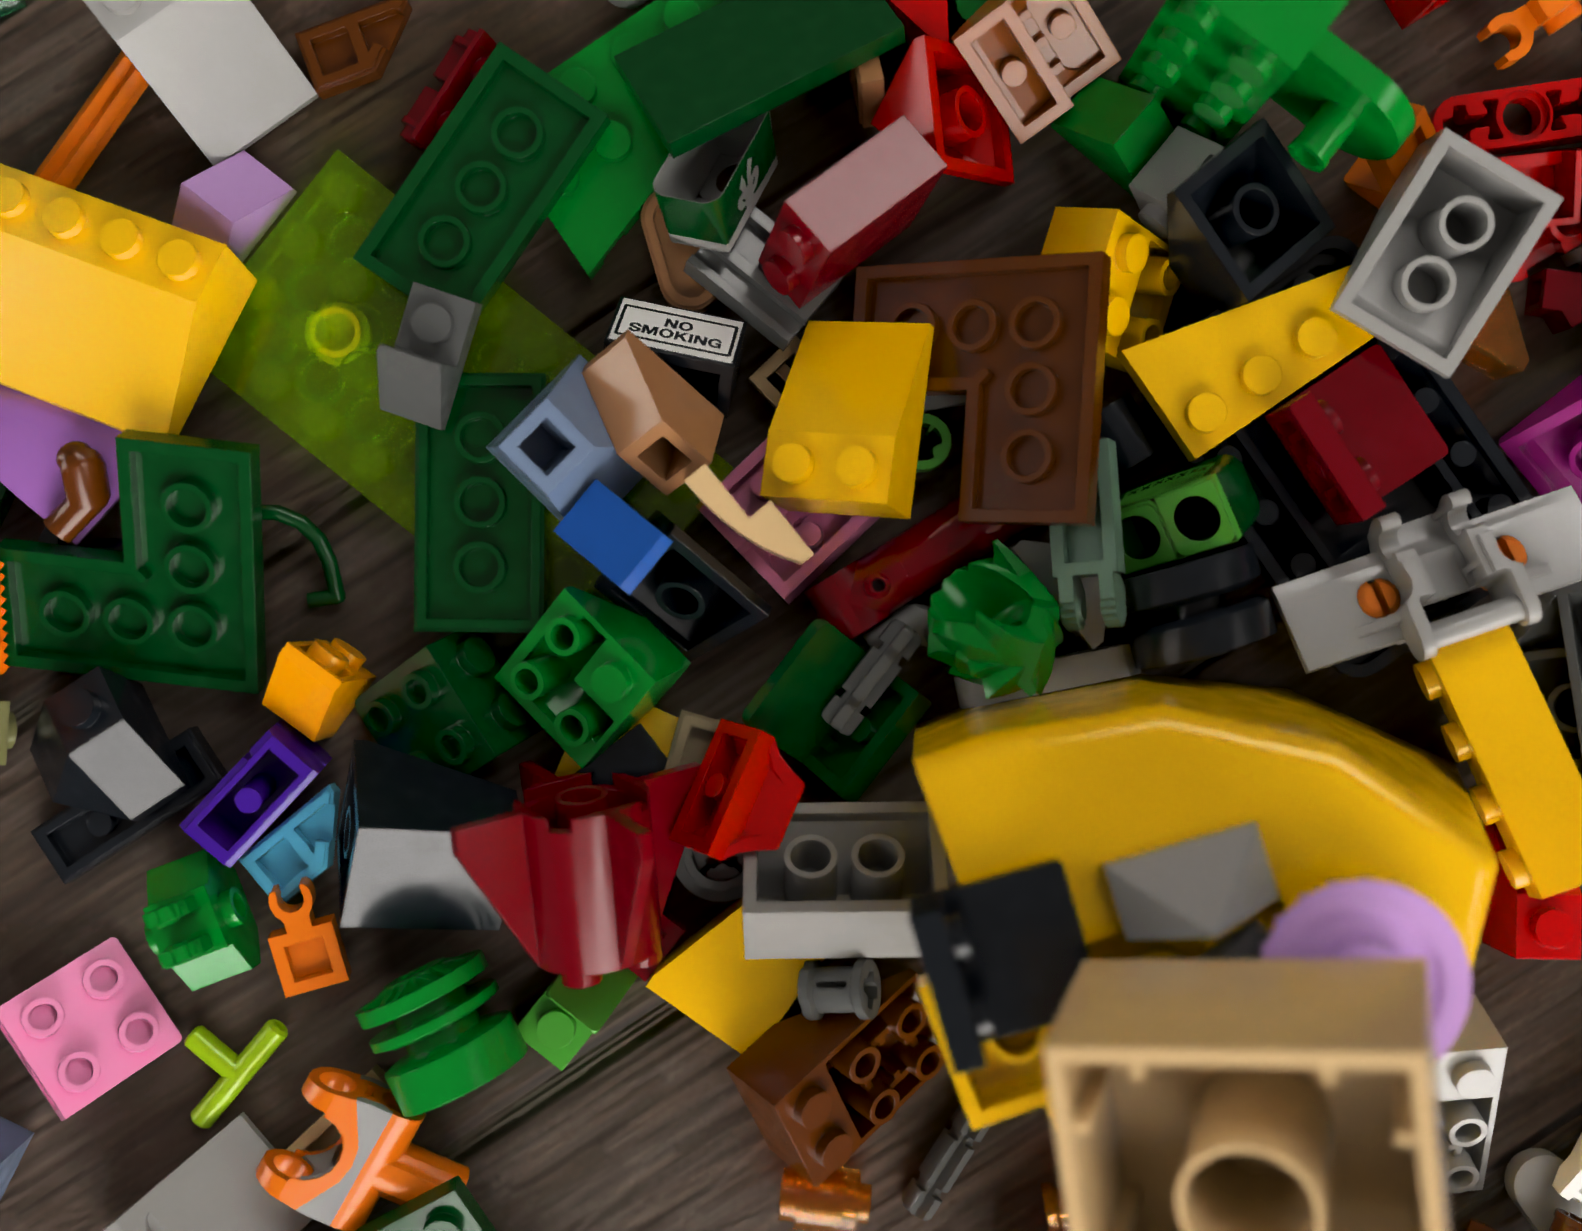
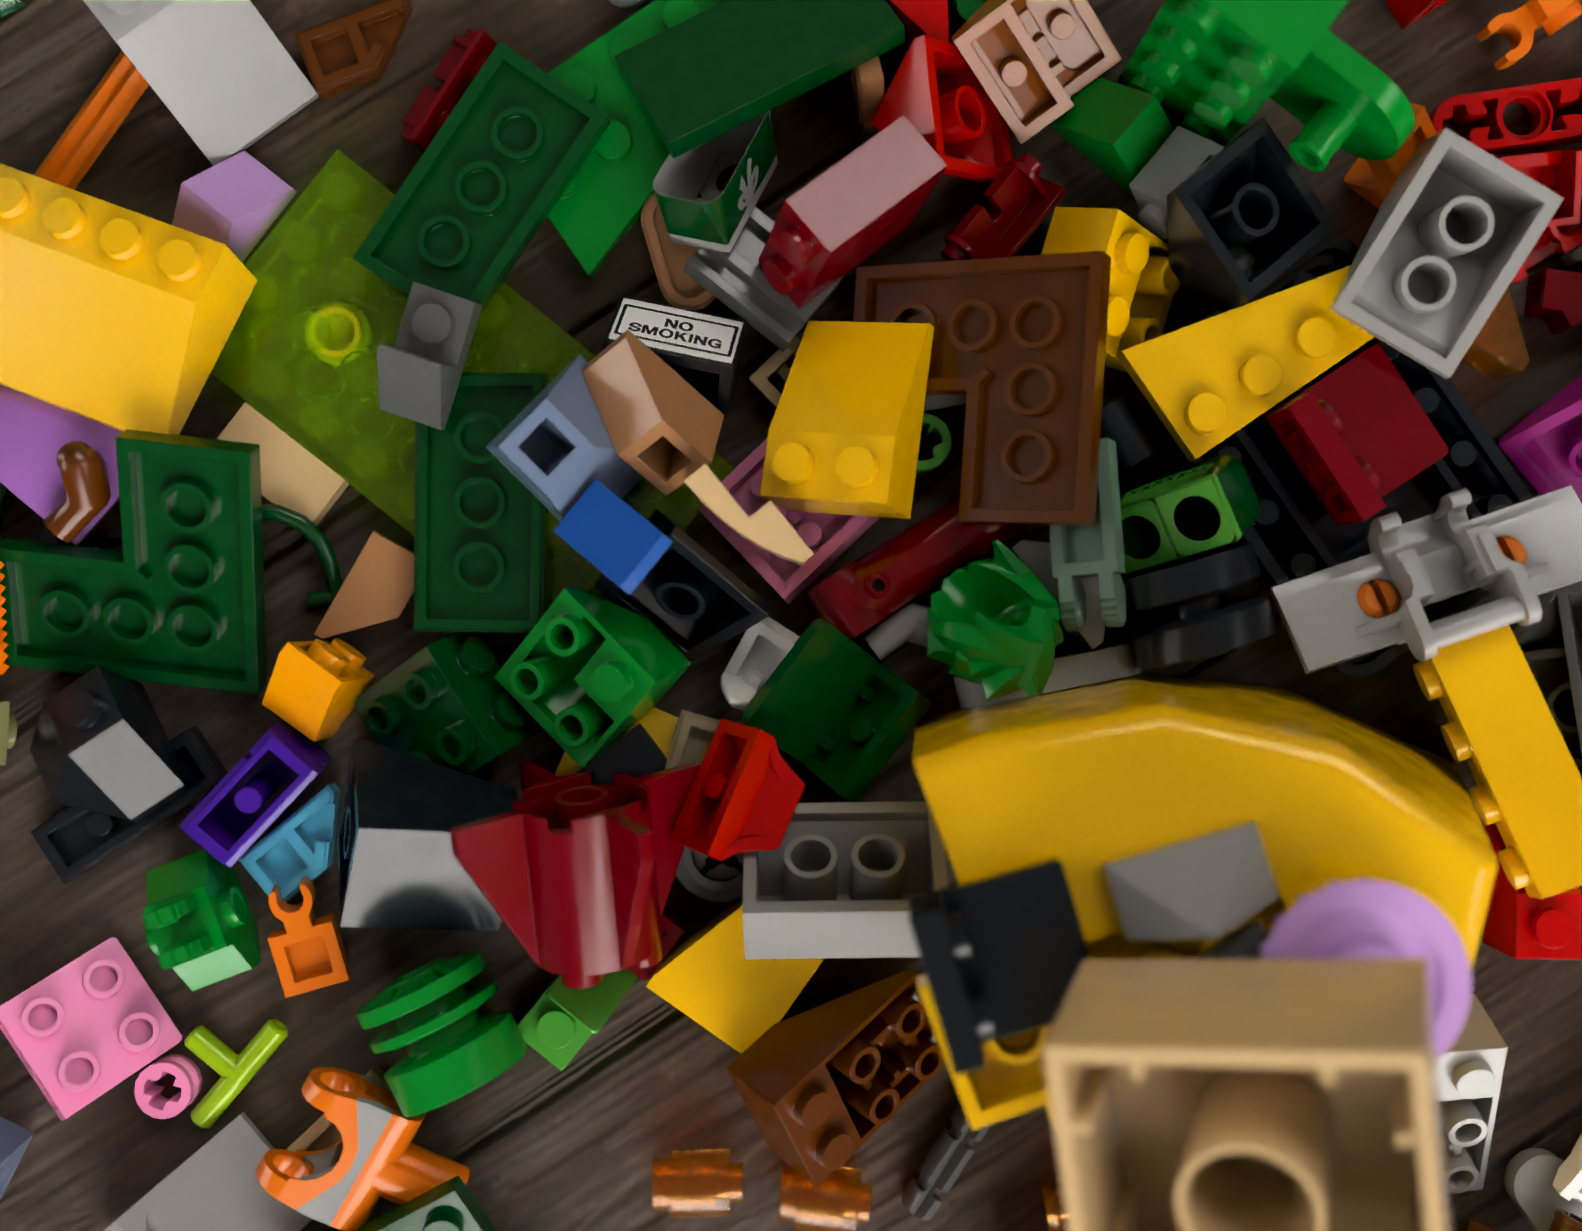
dark grey bush [797,958,881,1020] -> none
dark grey axle [821,619,922,736] -> none
none -> bright pink bush [134,1054,203,1119]
none -> tan tile [217,402,351,526]
none -> medium nougat tile [314,530,414,639]
none -> clear orange brick [652,1149,744,1218]
none -> white plate [720,617,800,711]
none -> dark red hinge [941,153,1067,261]

